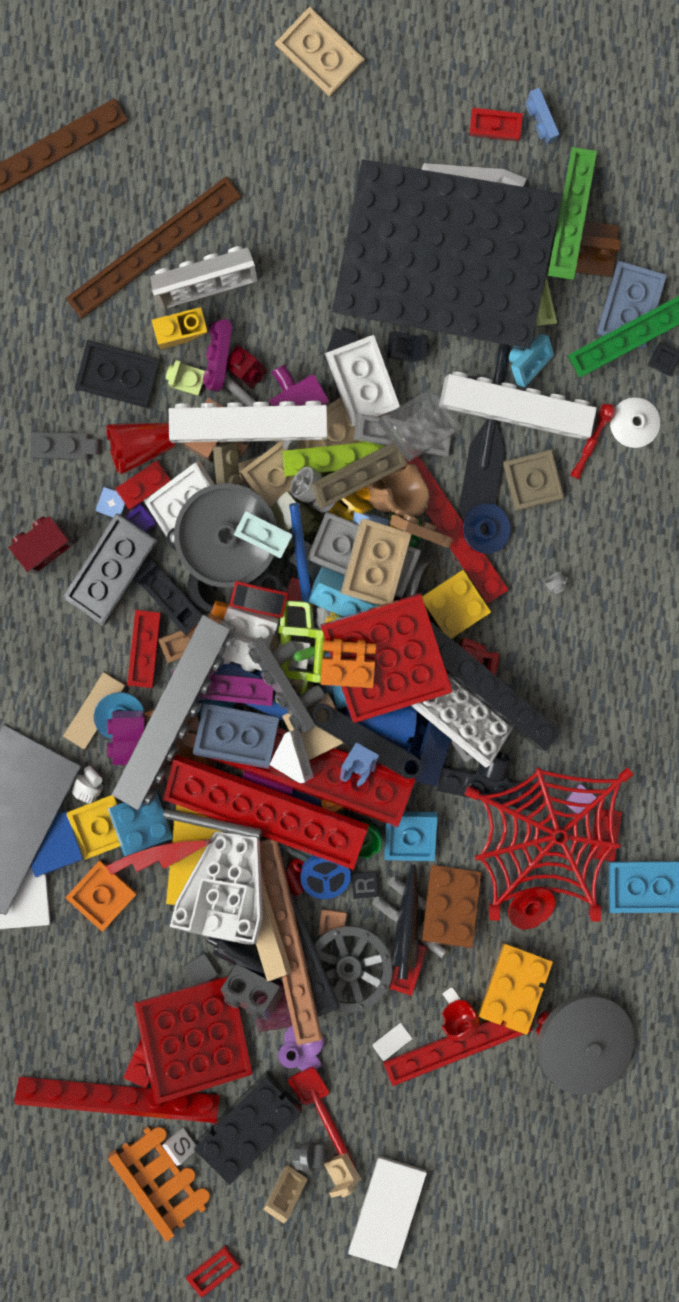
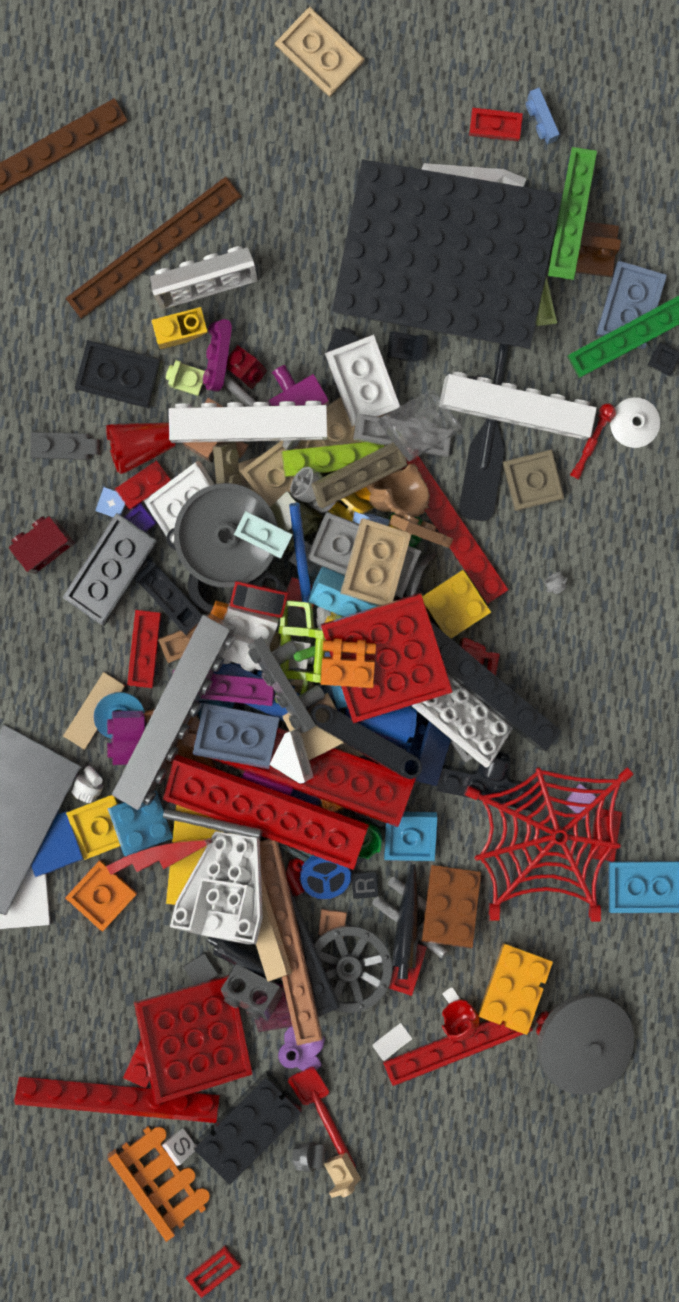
tan tile [263,1165,308,1223] -> none
medium blue hinge [340,743,379,787] -> none
white tile [348,1155,427,1269] -> none
dark blue dish [463,503,511,554] -> none
red dish [508,887,555,930] -> none
medium azure tile [509,334,554,387] -> none

